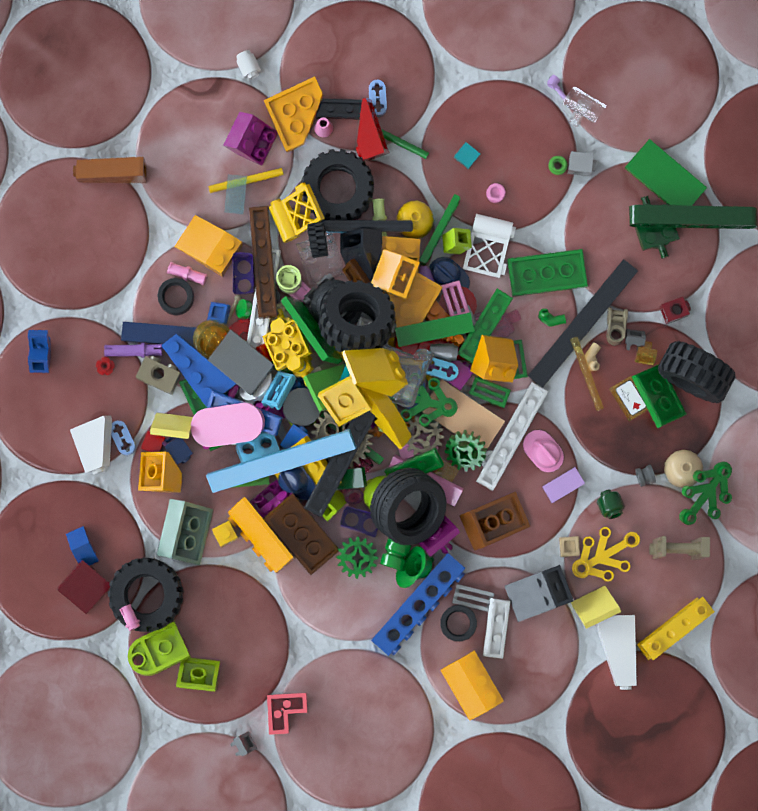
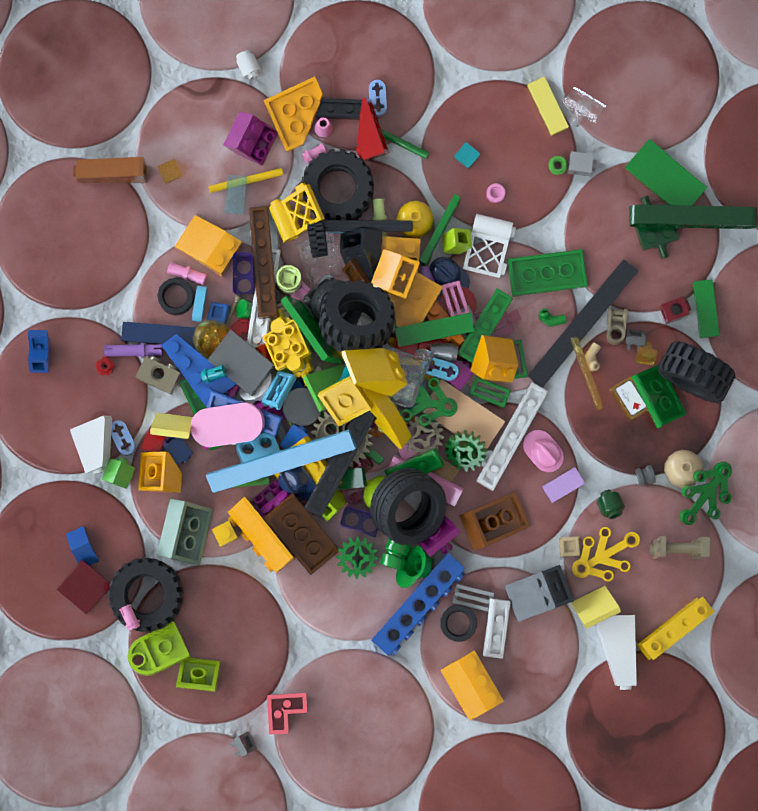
lavender hand [547,75,567,100] -> none
none -> bright green brick [101,457,135,489]
none -> clear yellow tile [157,159,182,184]
none -> medium azure beam [192,285,207,322]
none -> teal pin [201,365,227,383]
none -> bright pink pin [302,143,327,164]
none -> light yellow tile [527,77,569,136]
none -> green tile [693,279,720,339]

